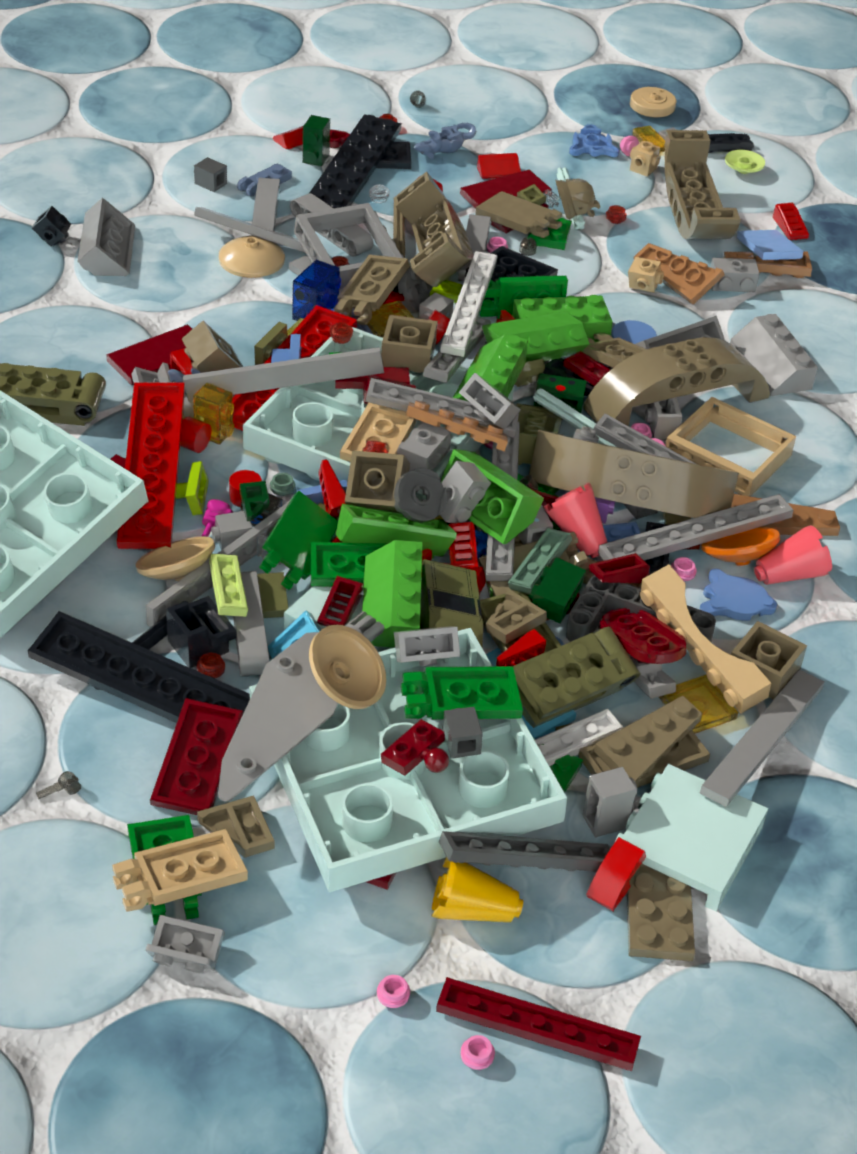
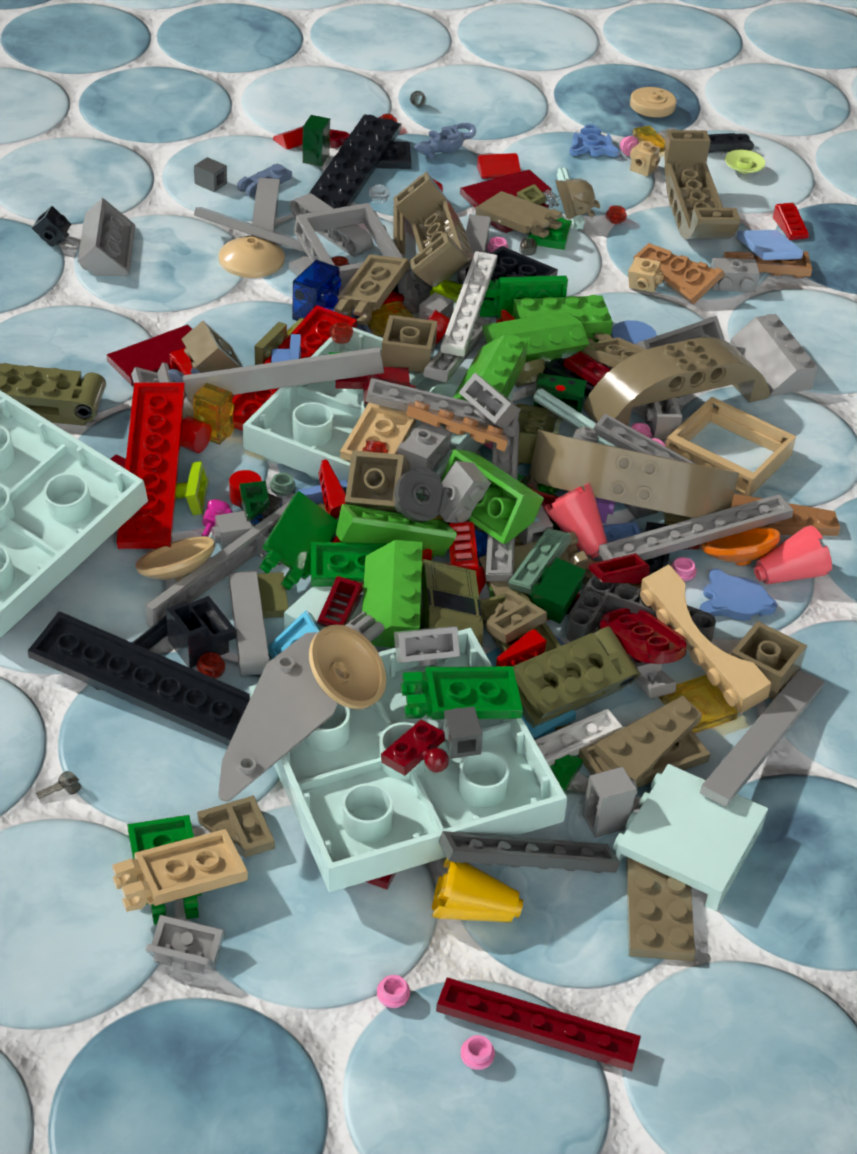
dark red tile [150,698,243,815] -> none
yellowish green tile [209,554,248,617] -> none
red slope [586,837,646,912] -> none

